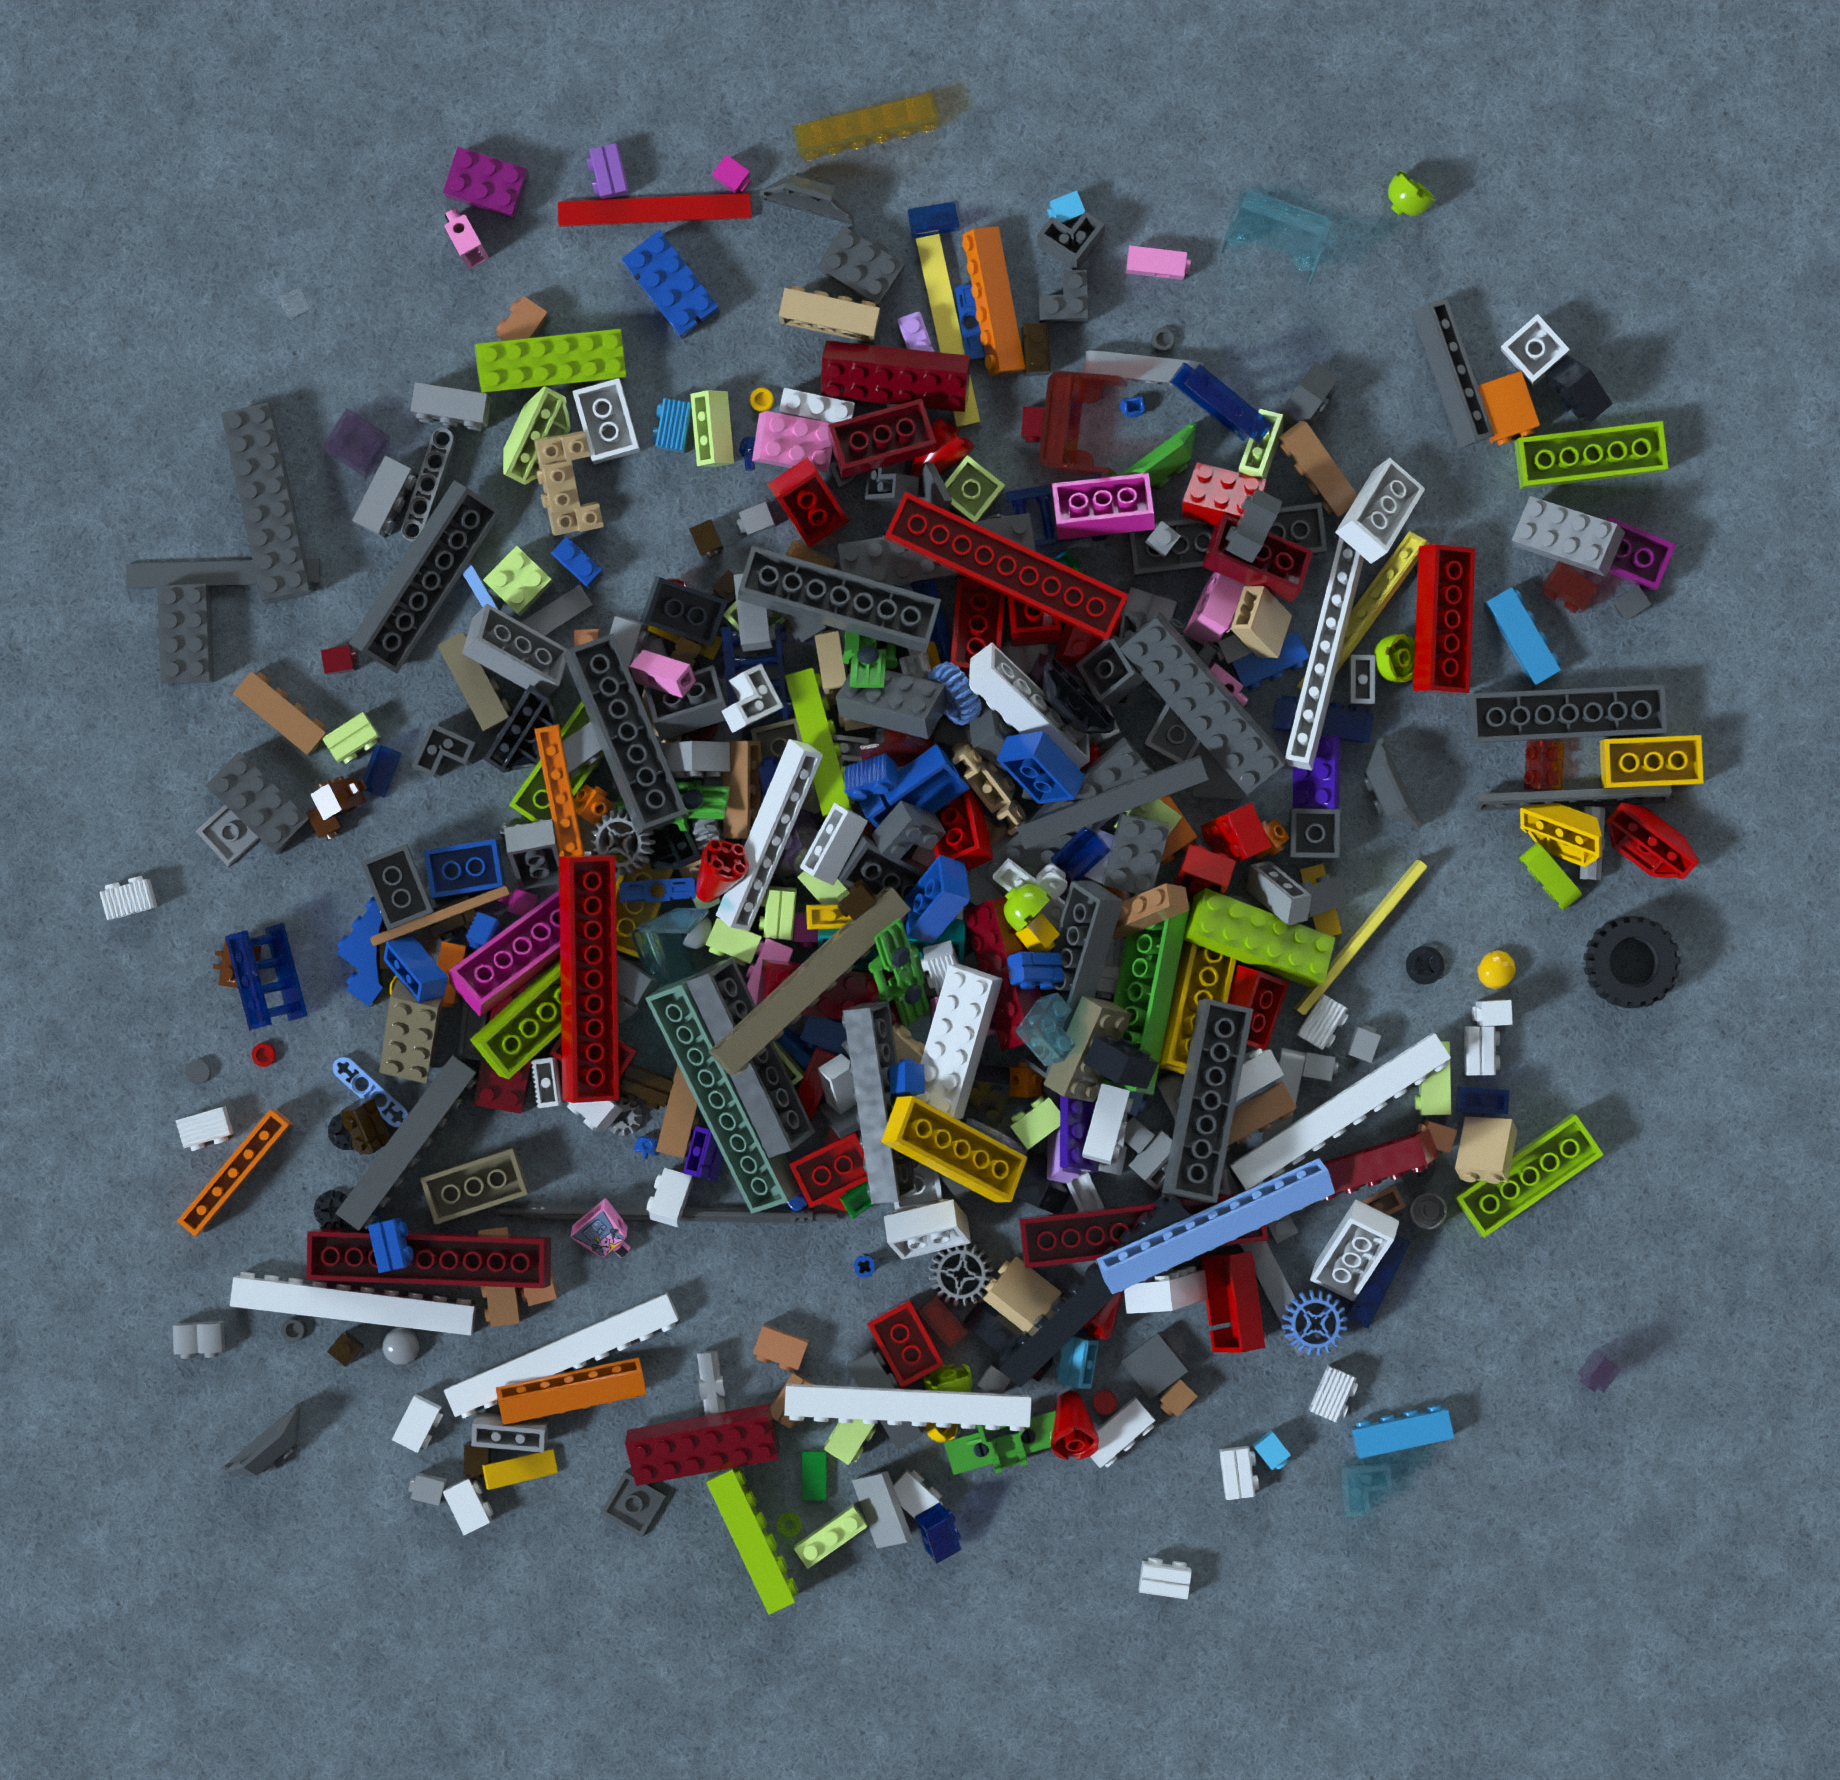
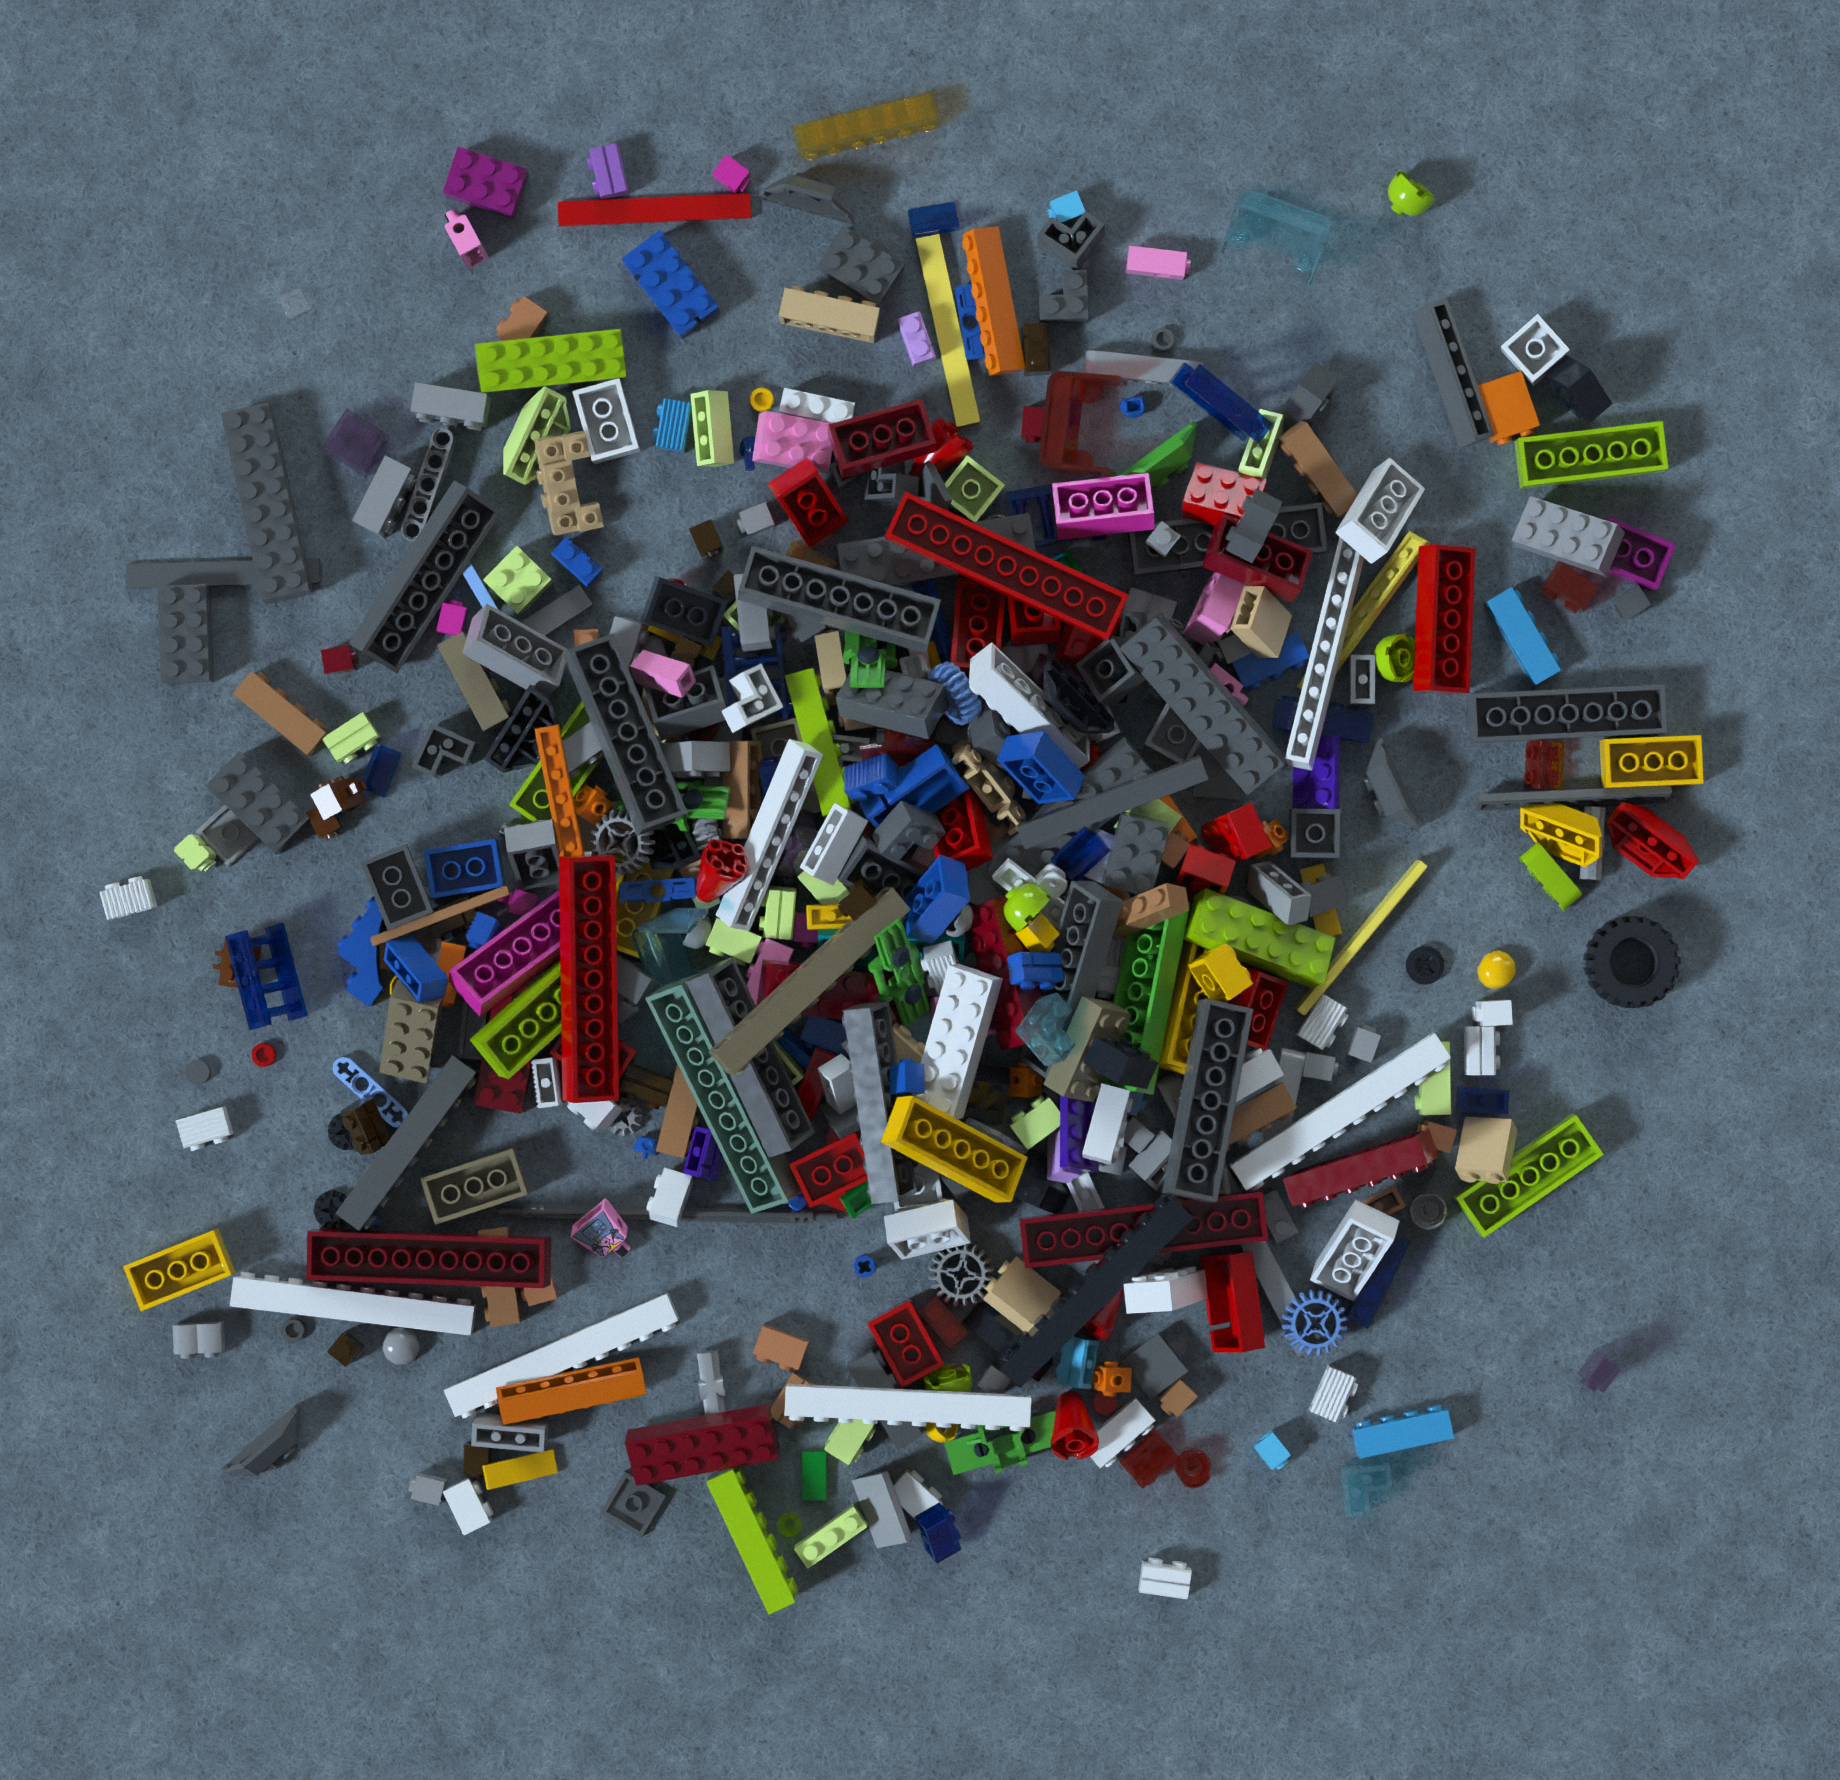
orange brick [177,1108,293,1237] -> none
blue brick [368,1217,414,1273] -> none
white brick [392,1394,443,1453] -> none
dark red brick [821,340,971,412] -> none
light blue brick [1097,1158,1335,1294] -> none
white brick [1219,1446,1259,1500] -> none
none -> yellow brick [123,1228,236,1311]
none -> yellowish green brick [174,834,217,872]
none -> dark pink brick [436,600,468,636]
none -> light grey hair [944,904,974,937]
none -> orange brick [1092,1361,1132,1397]
none -> clear red bracket [1119,1429,1179,1489]
none -> nougat brick [1161,830,1190,869]
none -> clear red hair [1175,1448,1211,1489]
none -> yellow brick [1186,943,1253,1002]

